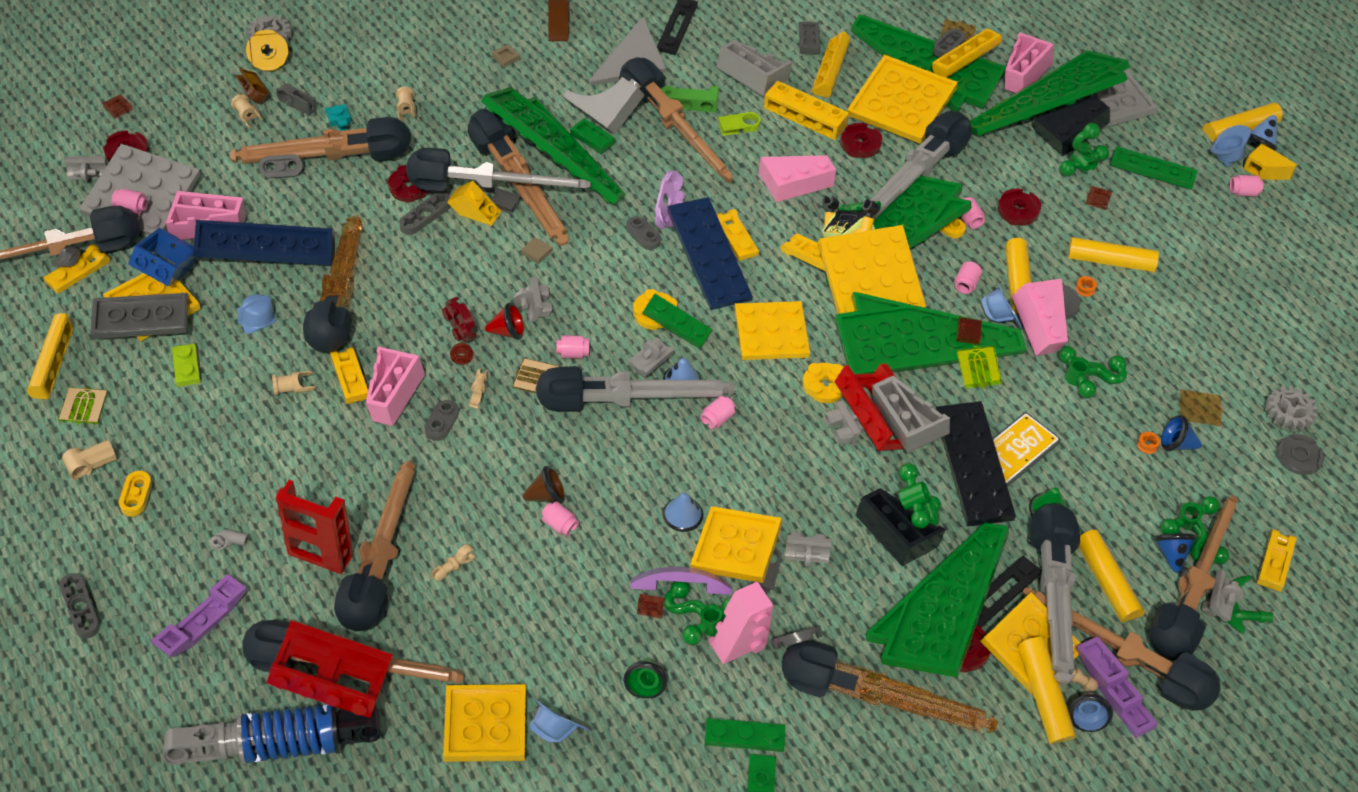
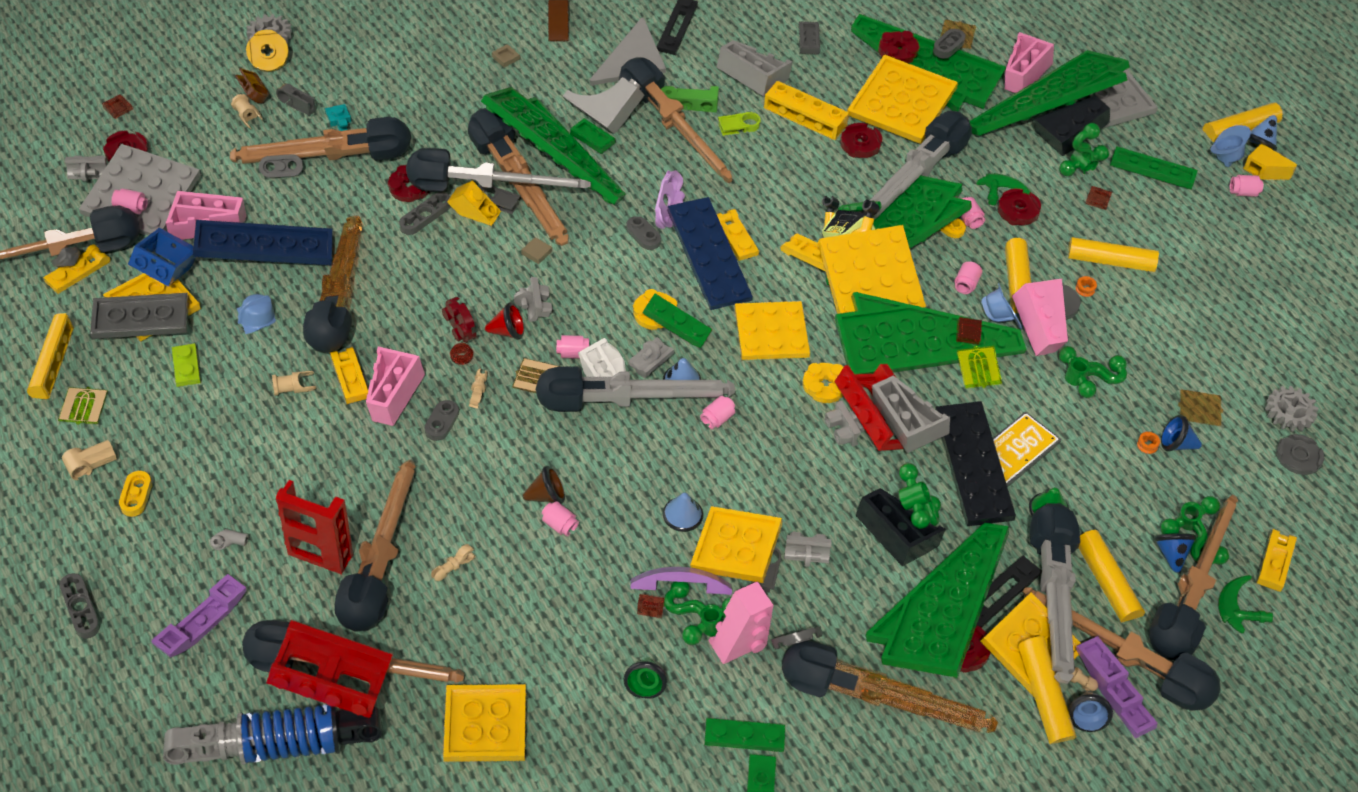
tan piece [396,86,416,122] -> none
medium blue piece [530,700,591,742] -> none
bright pink wedge [759,155,836,202] -> none
yellow brick [811,31,850,98] -> none
yellow brick [932,28,1002,78] -> none
light grey hips [1202,570,1245,622] -> none
none -> white slope [578,338,626,377]
none -> dark red plate [878,31,919,64]
none -> green piece [976,173,1032,206]

